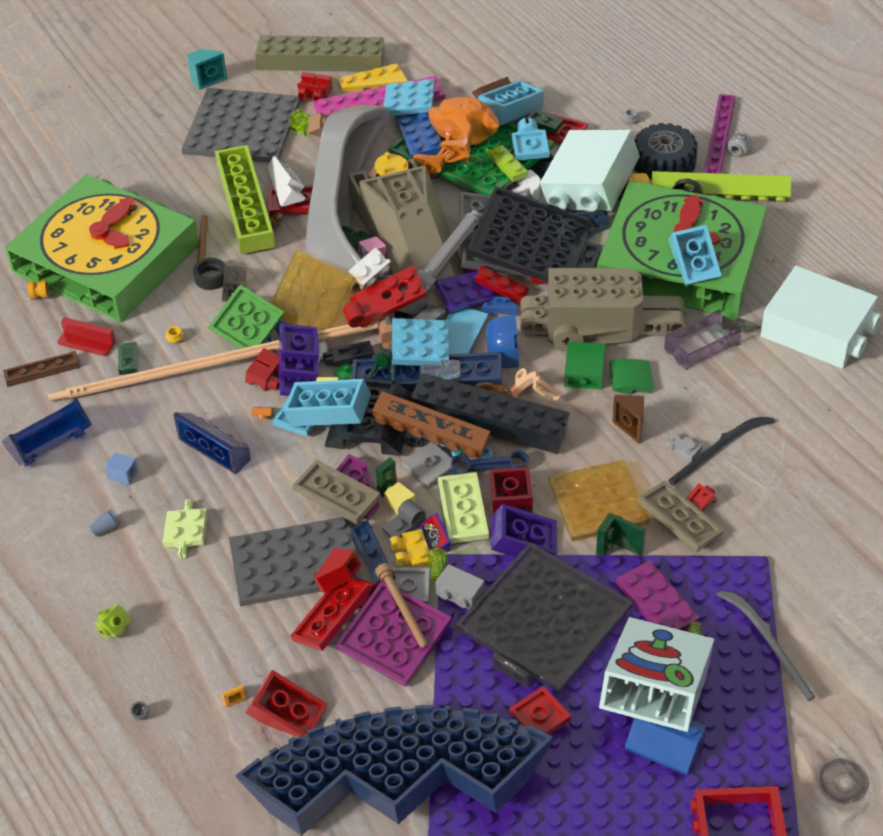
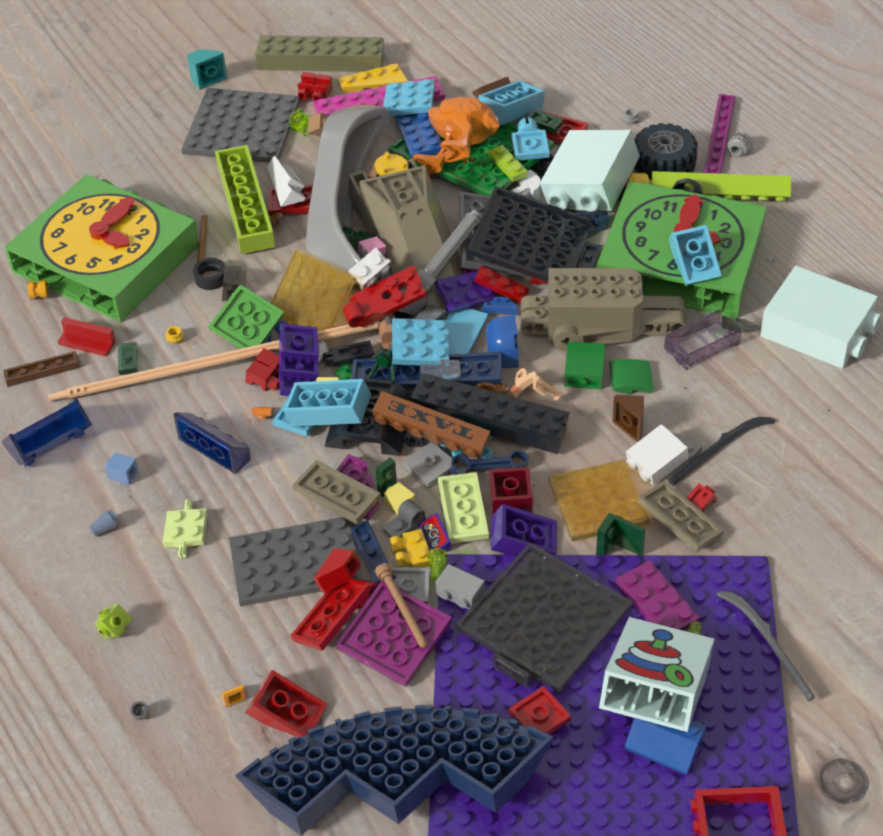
none -> white brick [626,424,689,486]

